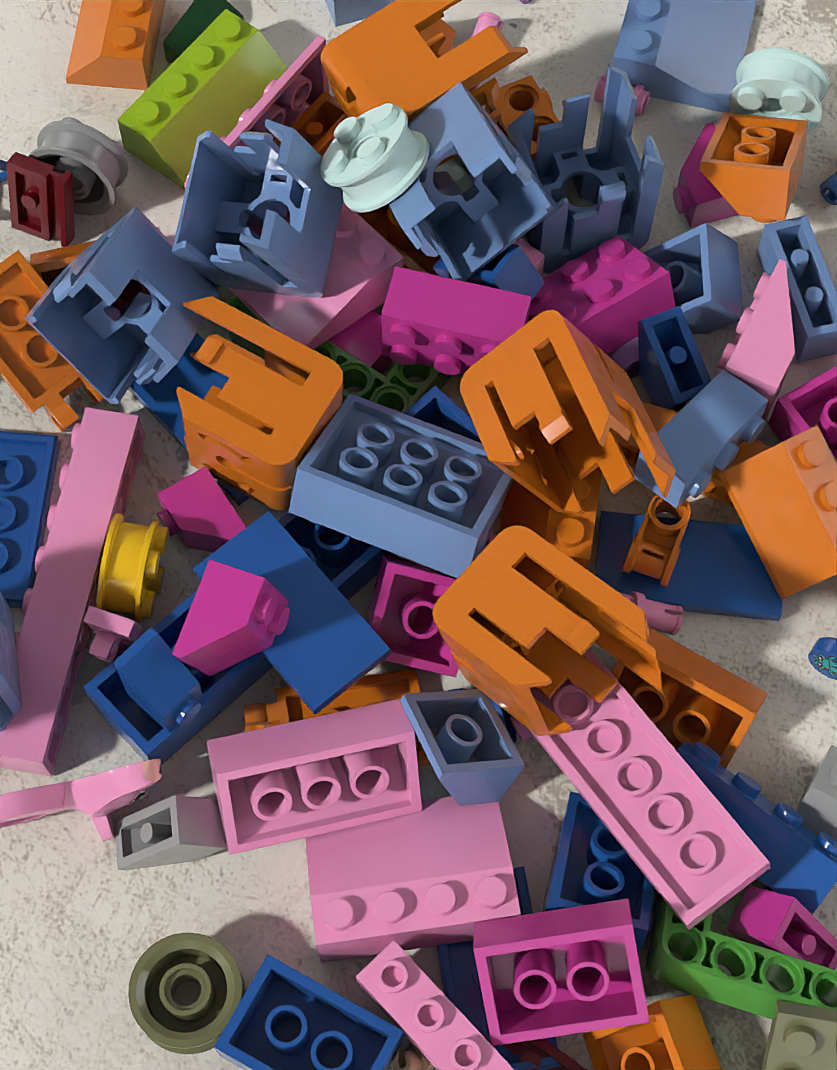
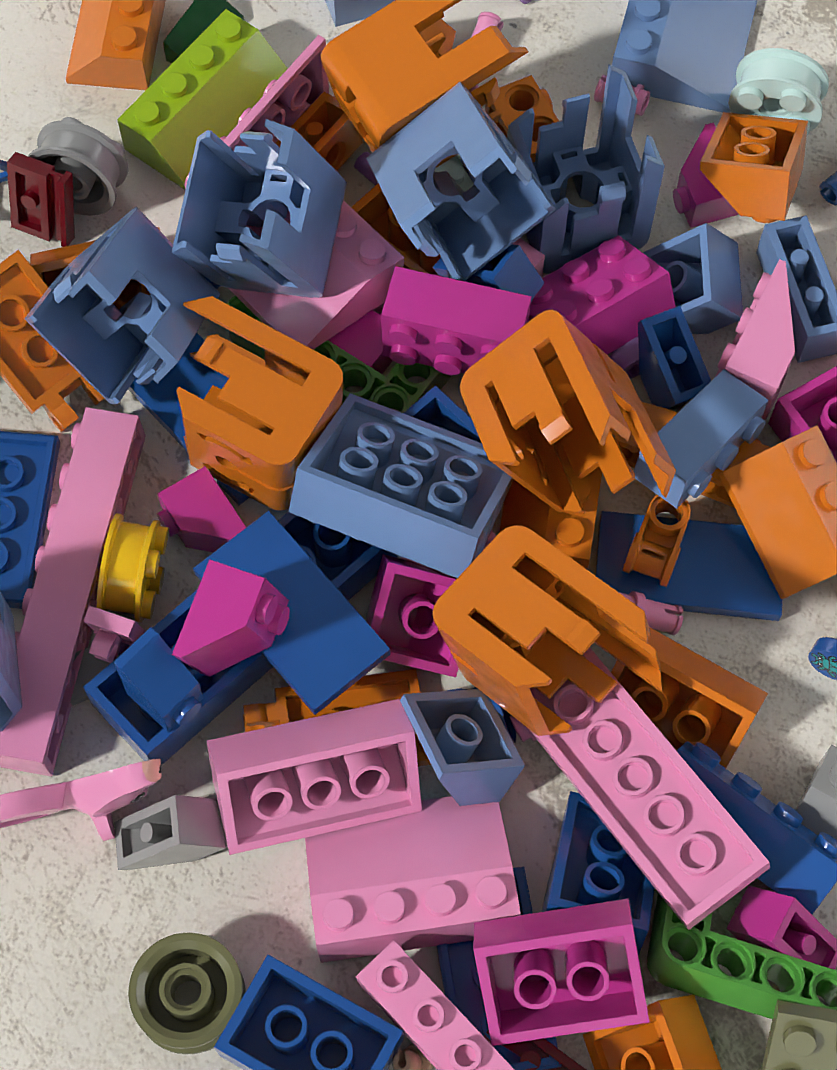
light aqua wheel [320,103,430,212] -> none

